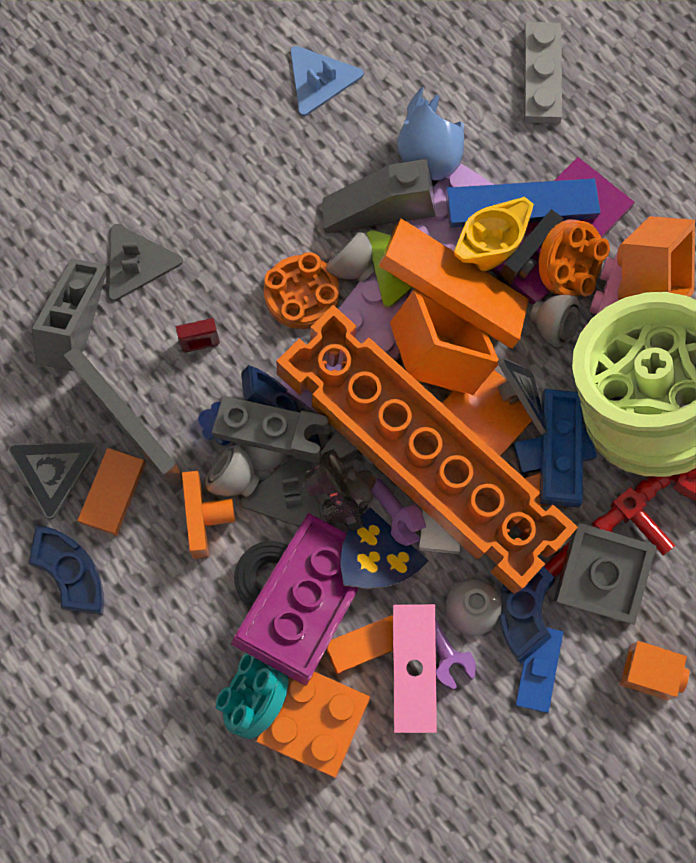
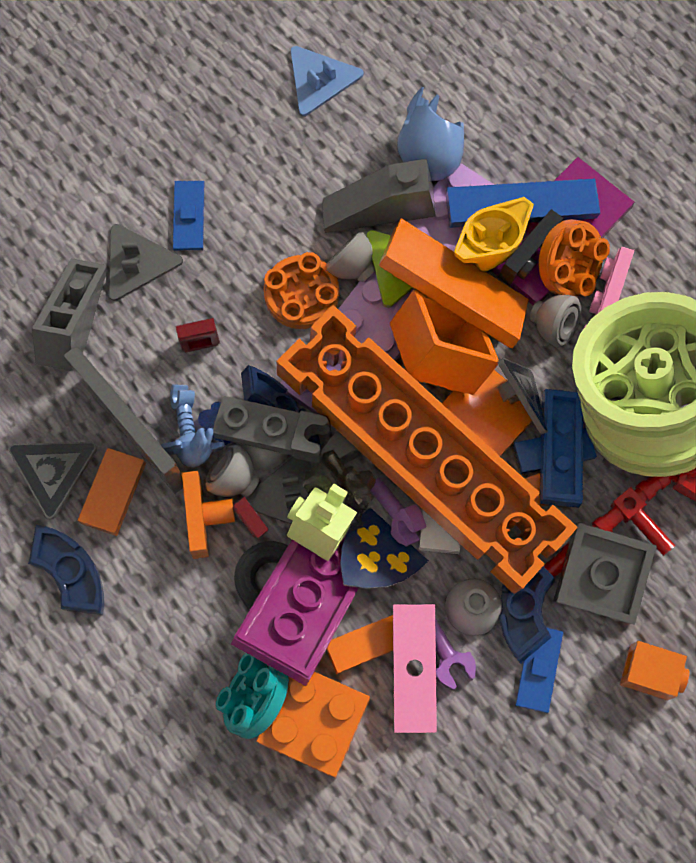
light grey plate [524,22,562,124] -> none
orange piece [617,216,695,301] -> none
none -> medium blue piece [161,384,225,467]
none -> blue piece [173,181,205,251]
none -> dark red tile [233,497,269,538]
none -> yellowish green brick [287,484,357,561]

